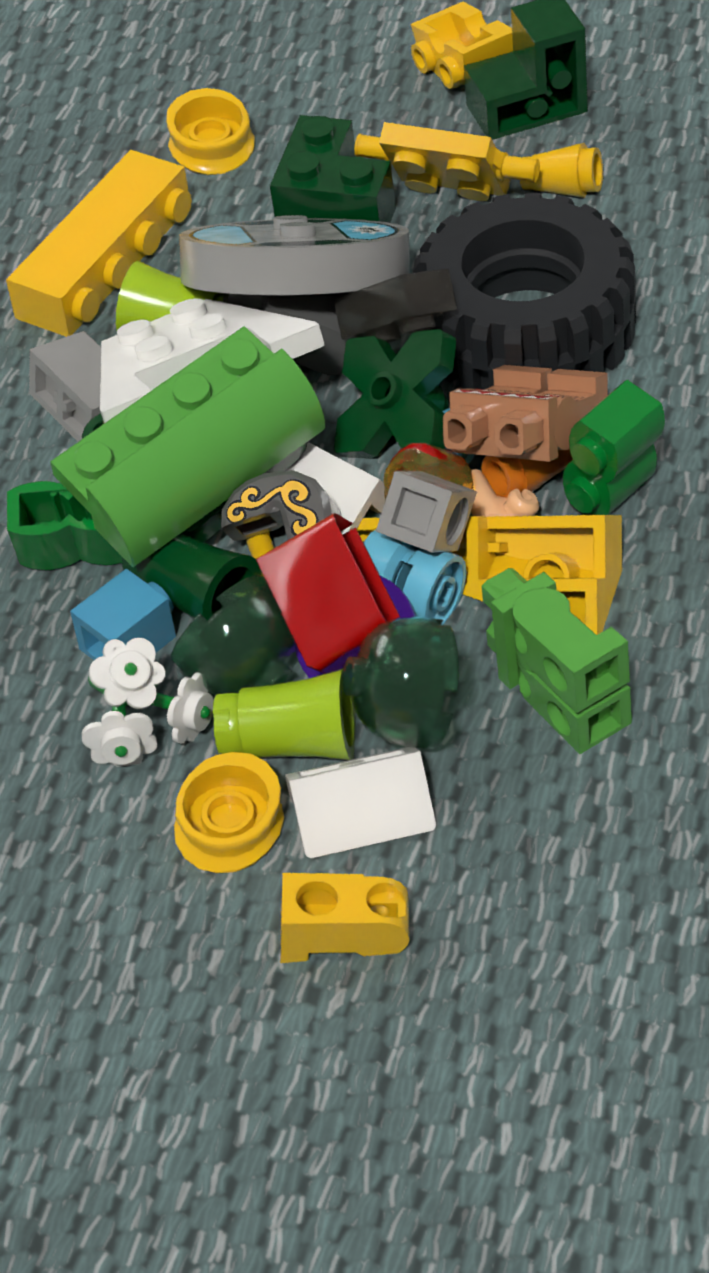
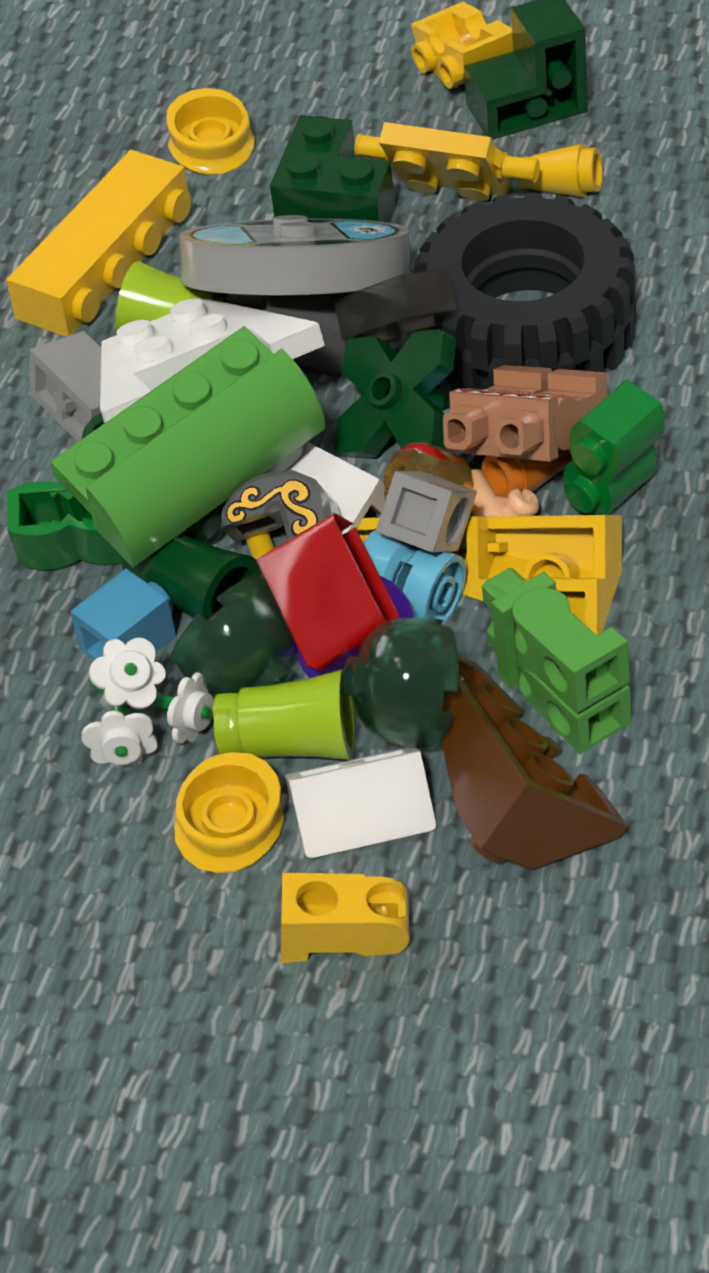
none -> reddish brown wedge [422,642,628,869]

